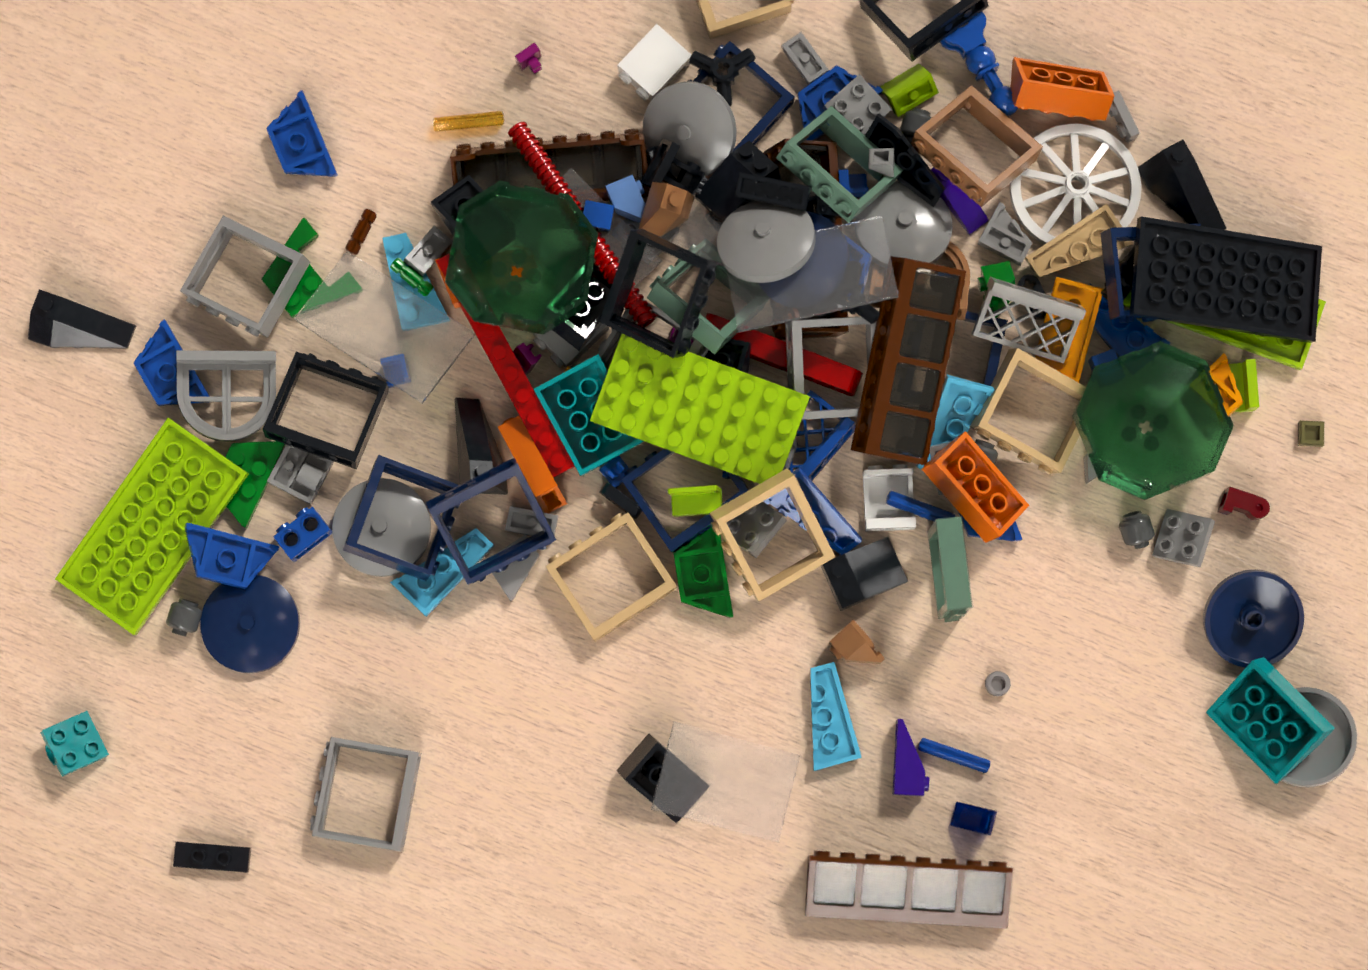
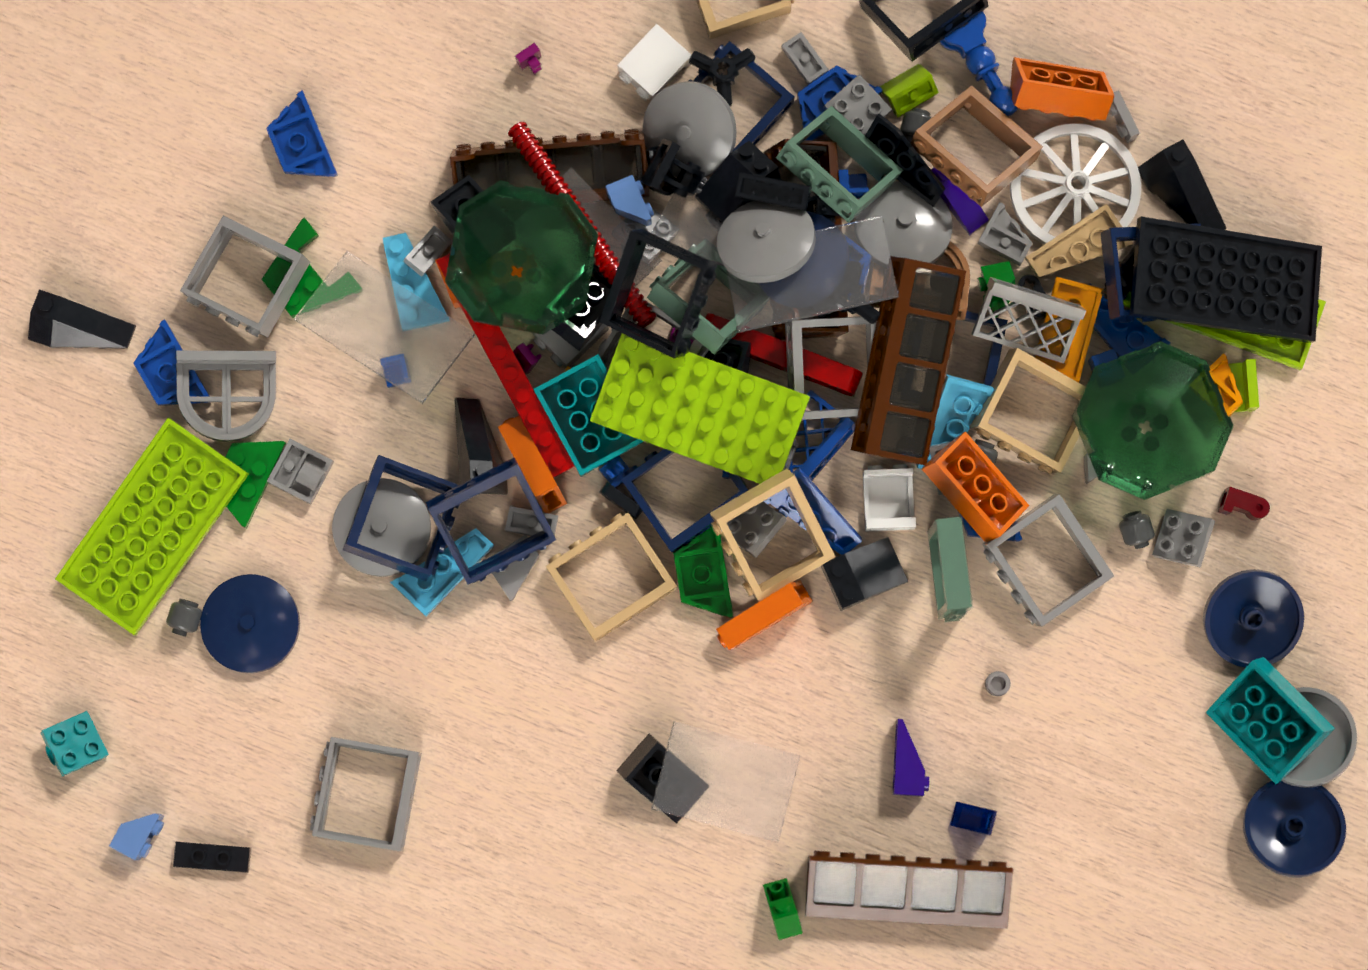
blue wing [185,522,279,589] -> none
black window [263,352,389,470] -> none
blue brick [273,506,332,562] -> none
reddish brown axle [345,209,377,255] -> none
green axle [390,258,433,297] -> none
clear yellow axle [433,111,504,132] -> none
blue panel [581,200,615,233] -> none
medium nougat slope [639,182,694,236] -> none
lime panel [668,485,722,517] -> none
medium azure wing [810,662,862,771] -> none
medium nougat slope [829,620,885,664] -> none
light grey slope [868,148,895,177] -> none
blue axle [886,491,955,522] -> none
blue axle [918,738,991,773] -> none
olive tile [1298,420,1324,447] -> none
none -> medium blue slope [109,813,164,860]
none -> orange slope [716,580,813,650]
none -> green slope [763,878,803,940]
none -> light grey window [982,494,1114,627]
none -> dark blue dish [1243,781,1346,877]

